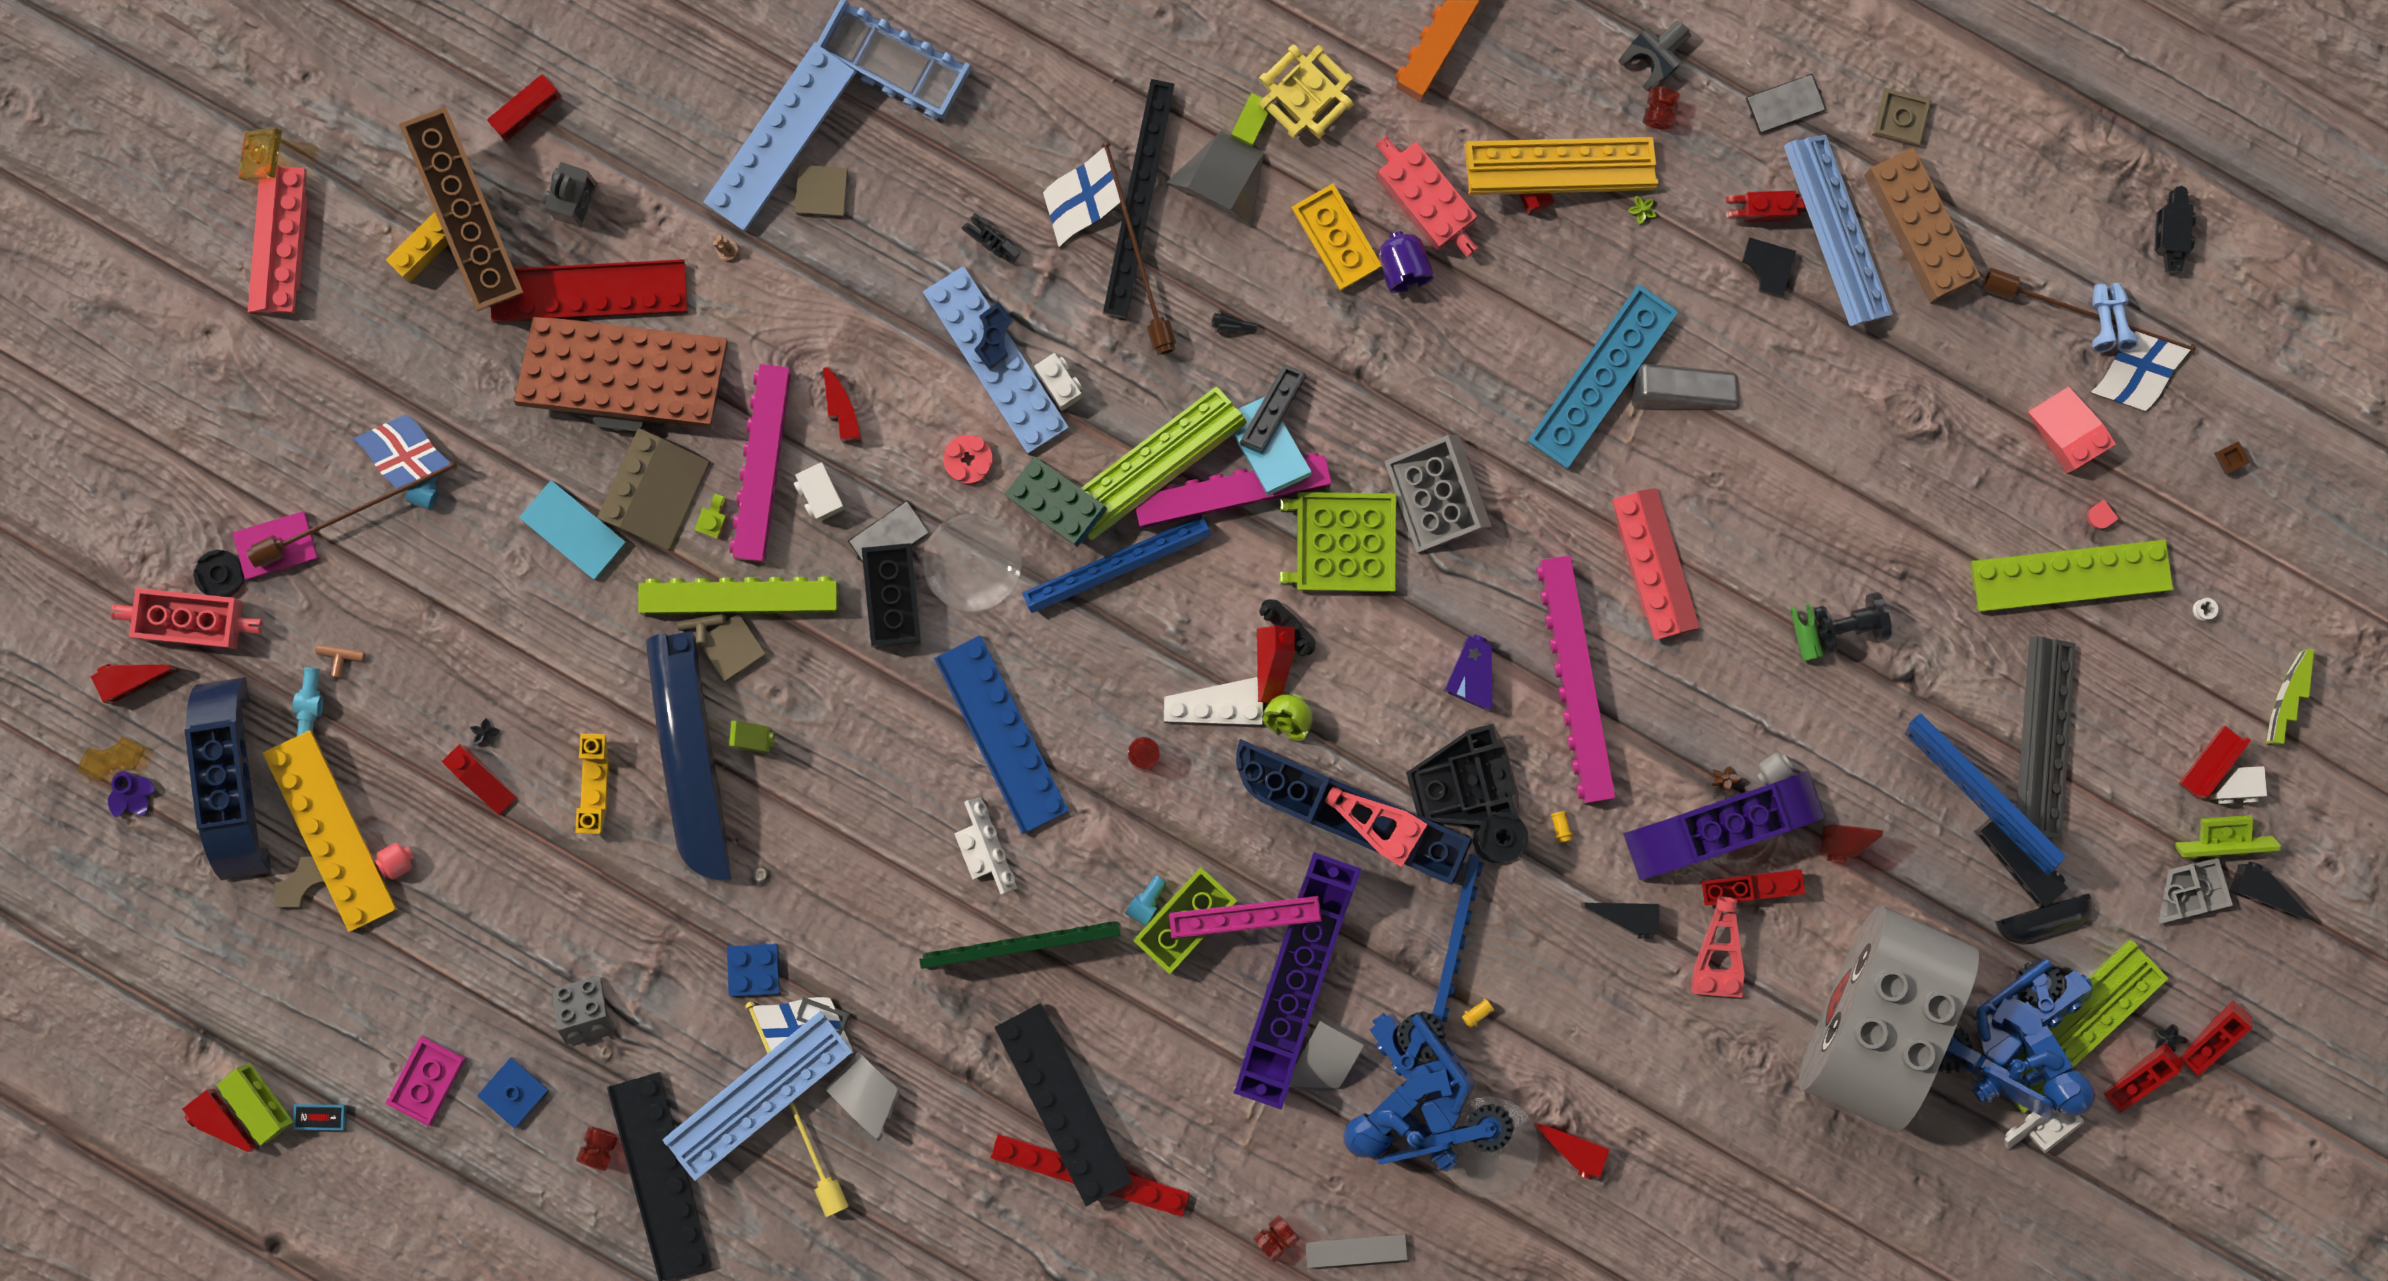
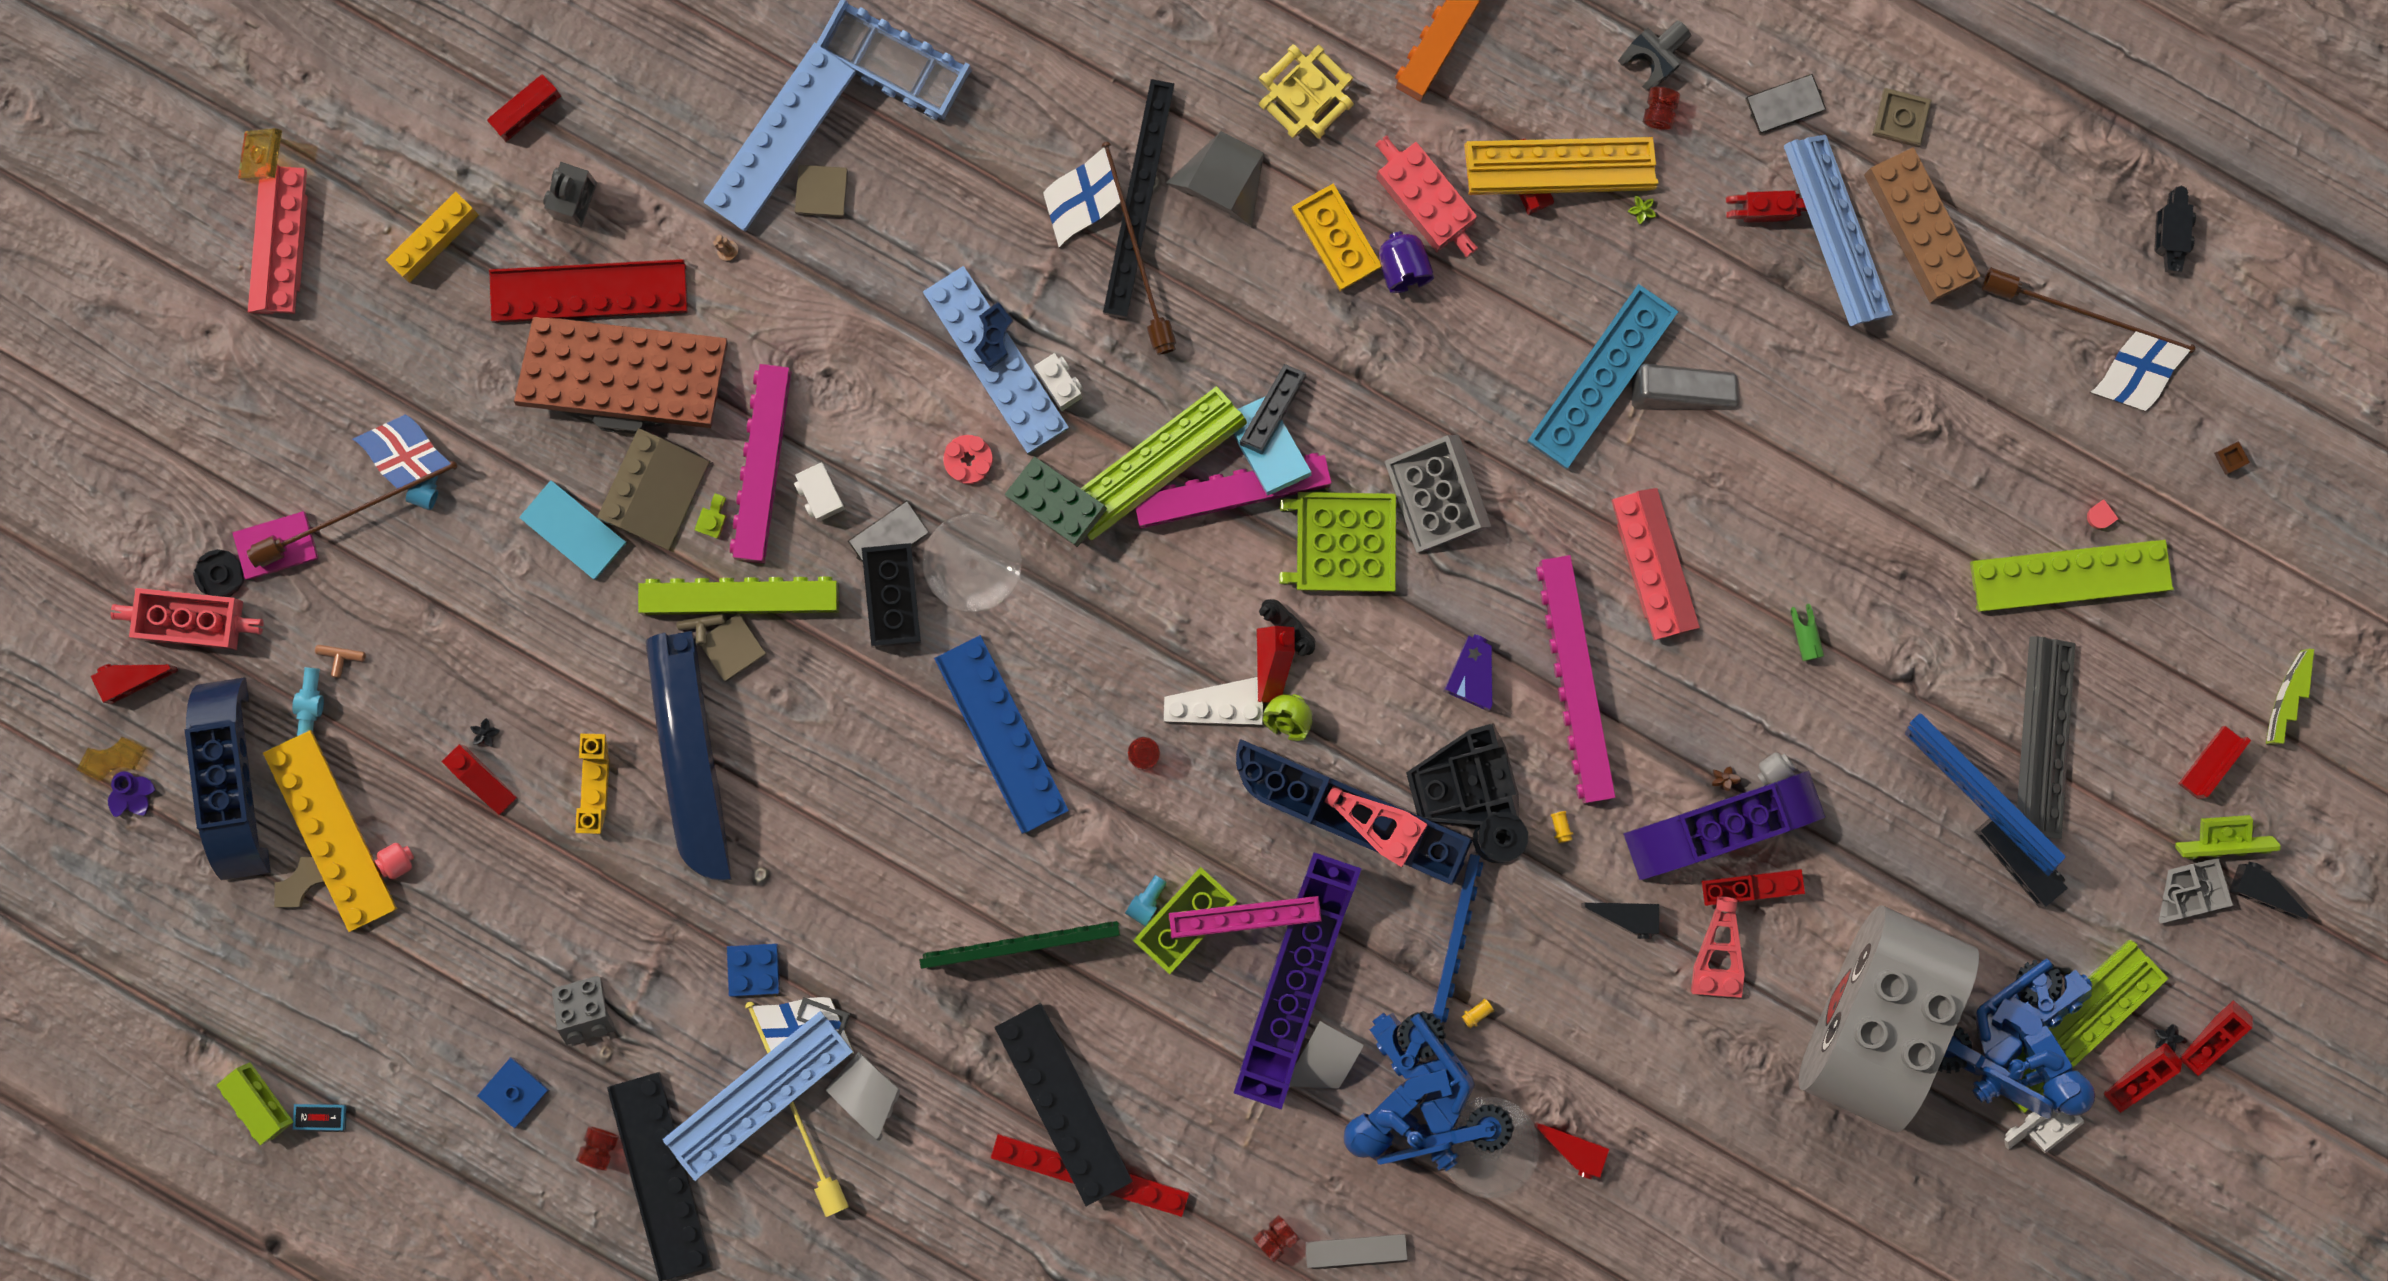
red slope [182,1089,259,1152] -> none
dark pink tile [385,1036,466,1126] -> none
medium nougat brick [399,106,524,312] -> none
lime slope [729,721,775,752] -> none
red slope [823,367,862,443] -> none
white bracket [954,797,1017,894] -> none
black hinge [961,213,1020,264] -> none
blue plate [1022,515,1212,613] -> none
black cone [1211,309,1257,333] -> none
lime tile [1230,93,1269,147] -> none
black tile [1742,237,1796,298] -> none
black piece [1814,592,1892,654] -> none
clear red slope [1820,824,1883,863] -> none
black brick [1995,893,2092,944] -> none
coral slope [2027,387,2116,474] -> none
light blue piece [2092,283,2139,352] -> none
white bush [2193,598,2218,621] -> none
white slope [2209,766,2267,804] -> none

